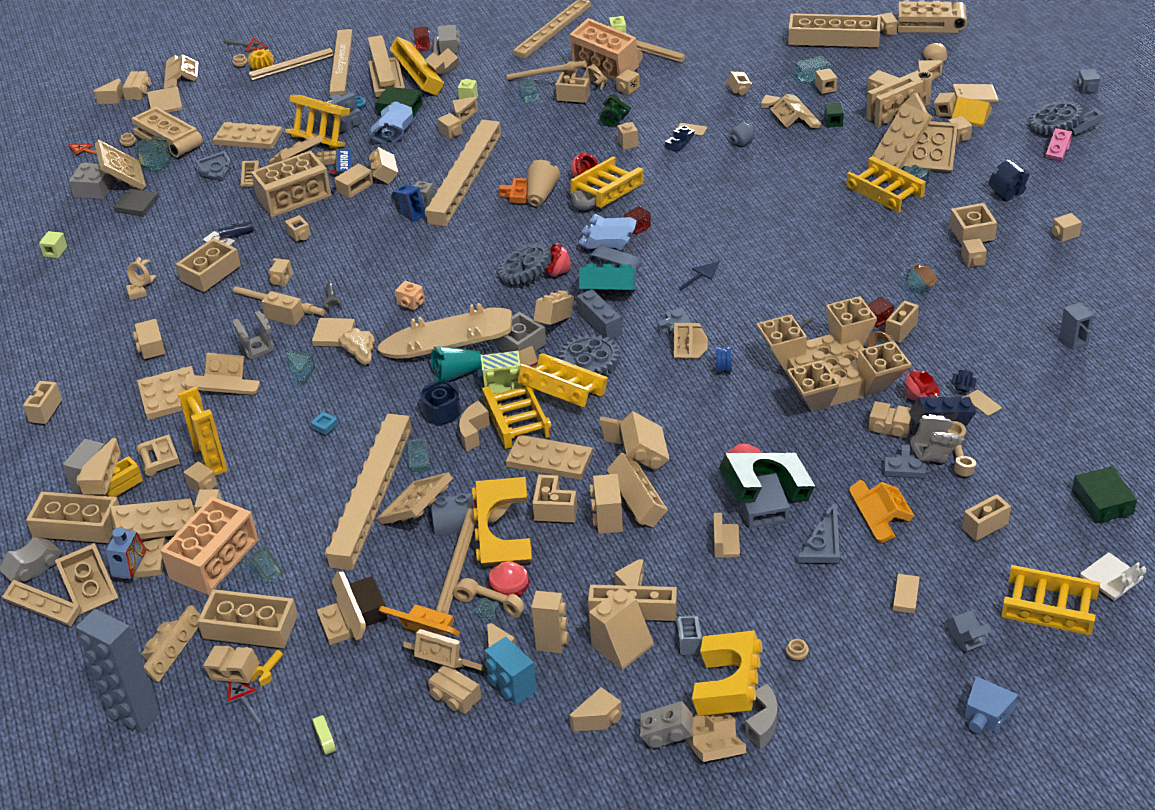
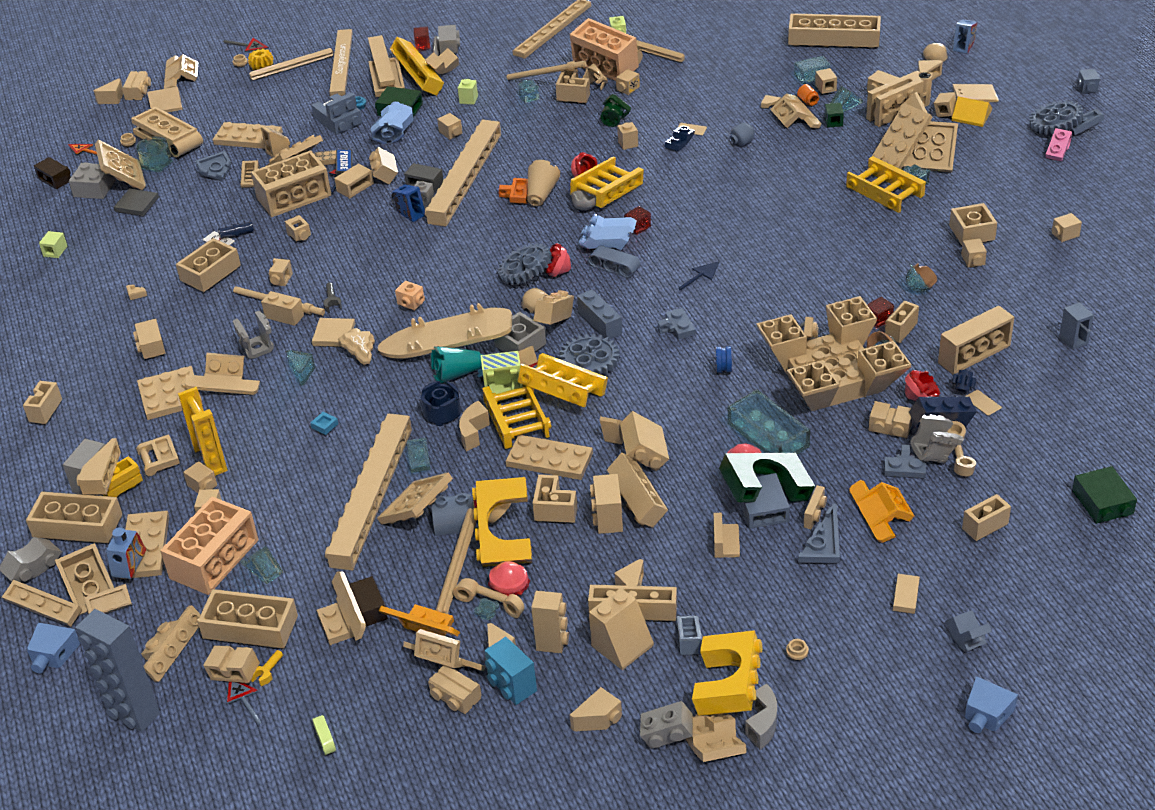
tan plate [109,499,196,539] -> none
tan piece [127,257,156,288] -> none
yellow fence [285,95,350,149] -> none
tan slope [452,97,478,125] -> none
teal brick [579,264,636,290] -> none
tan slope [674,323,708,359] -> none
tan brick [726,72,751,95] -> none
tan brick [877,13,898,36] -> none
tan hinge [898,0,967,33] -> none
tan brick [948,116,972,143] -> none
dark blue brick [989,160,1030,201] -> none
yellow fence [1001,565,1101,636] -> none
white plate [1080,552,1146,601] -> none
none -> medium blue torso [27,623,80,673]
none -> dark brown brick [34,157,71,190]
none -> tan tile [84,584,132,614]
none -> tan slope [260,125,290,158]
none -> dark grey brick [404,163,443,193]
none -> tan hair [521,288,548,313]
none -> clear light blue piece [728,389,810,454]
none -> orange brick [797,84,819,106]
none -> tan plate [804,317,819,340]
none -> tan plate [804,485,827,529]
none -> clear light blue slope [830,86,863,112]
none -> tan brick [938,305,1014,374]
none -> medium blue torso [953,19,977,53]

